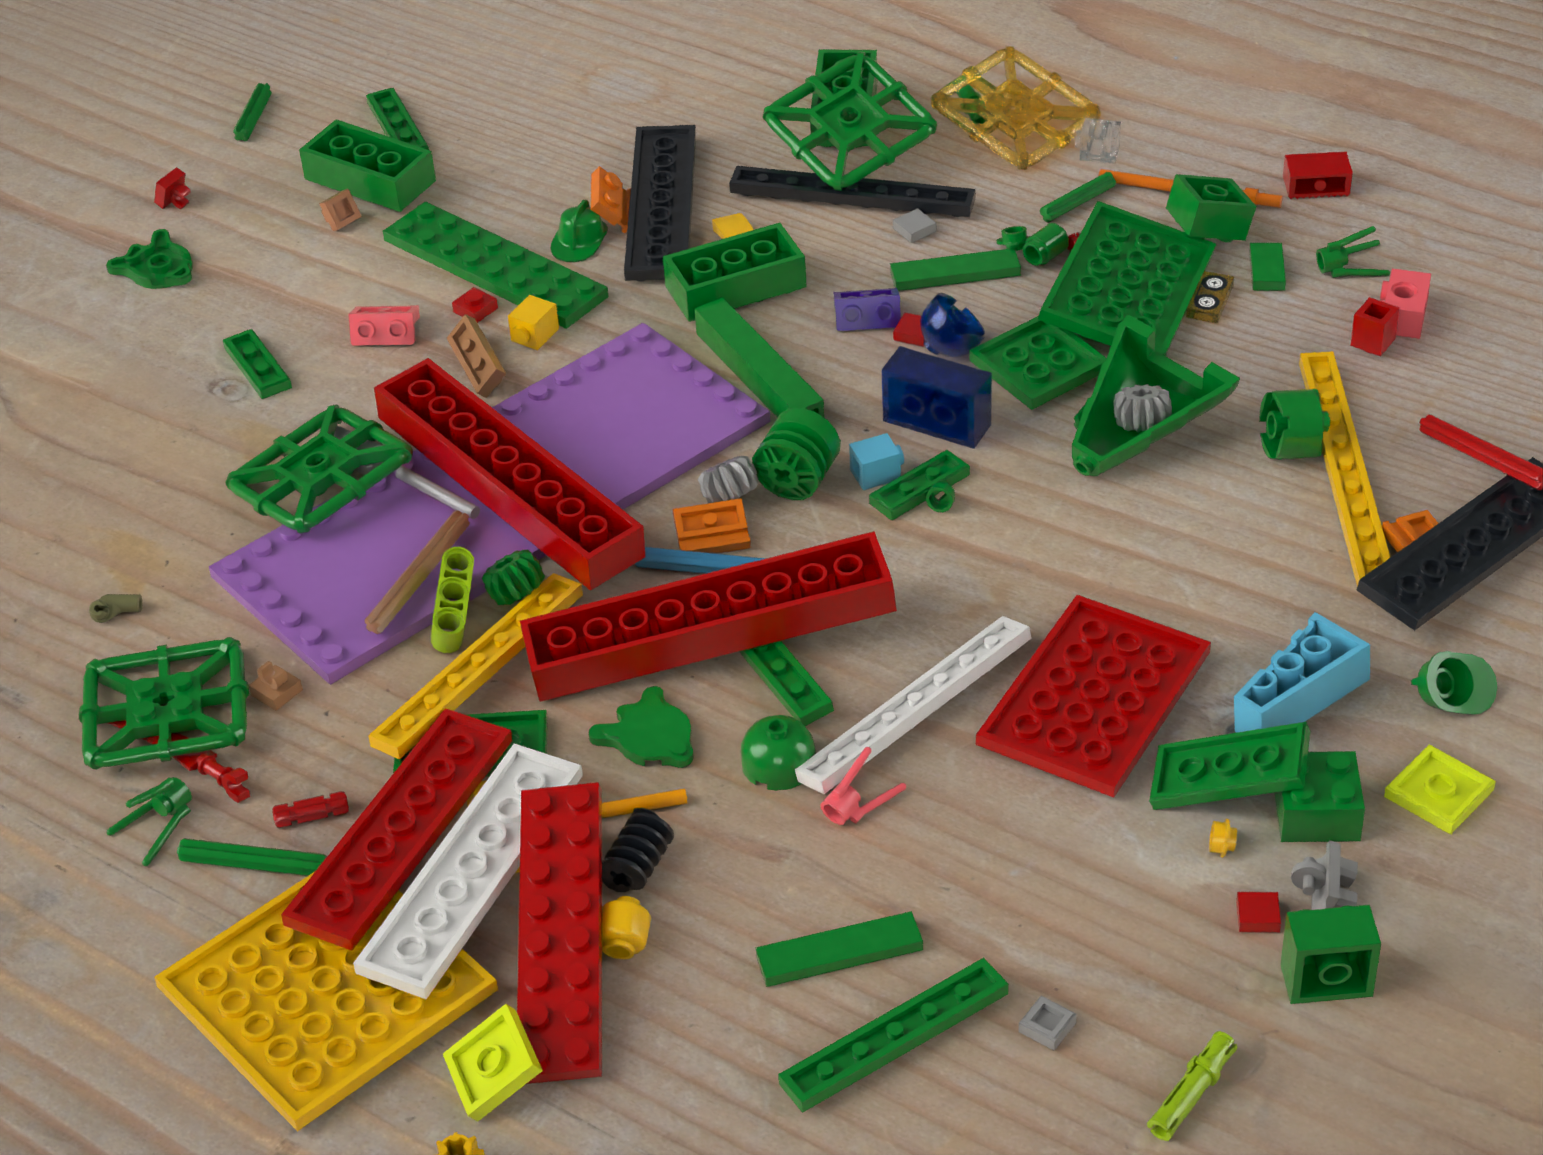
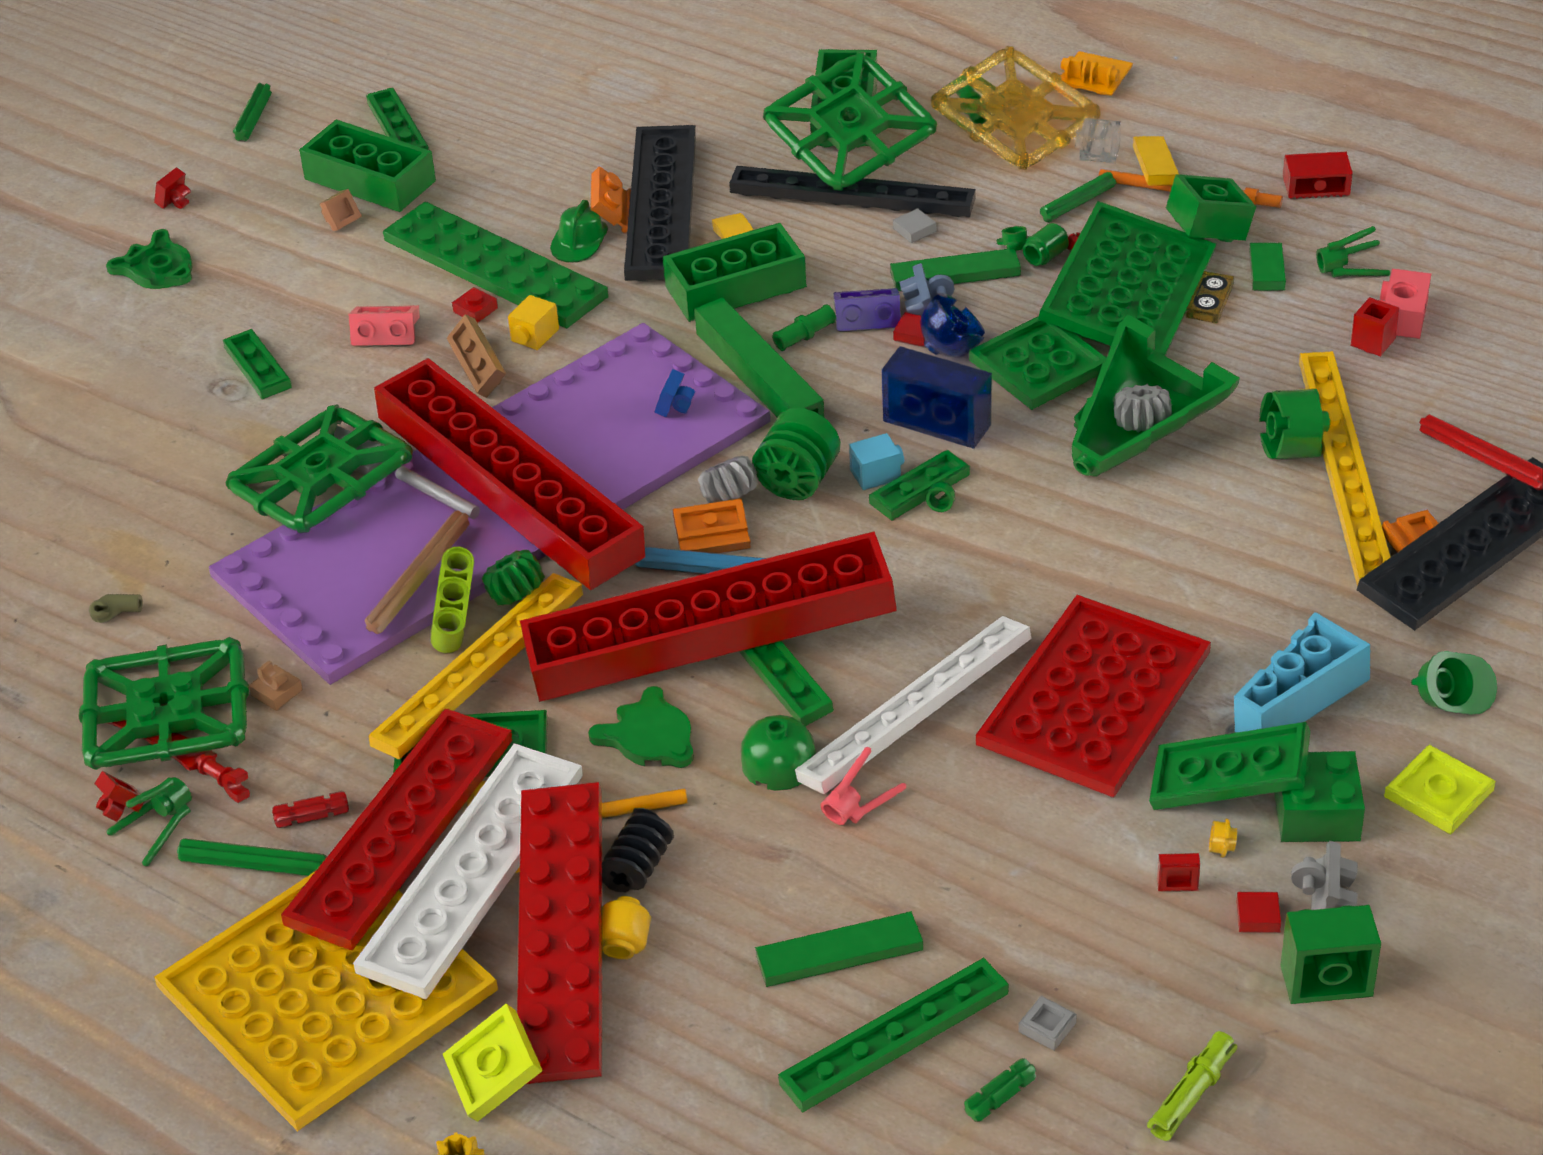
none -> red tile [94,771,144,822]
none -> blue tile [654,369,696,417]
none -> green pin [772,304,837,351]
none -> sand blue hips [899,263,955,323]
none -> green axle [964,1058,1036,1122]
none -> light orange hinge [1057,51,1133,96]
none -> yellow tile [1133,136,1179,186]
none -> red tile [1157,853,1200,891]

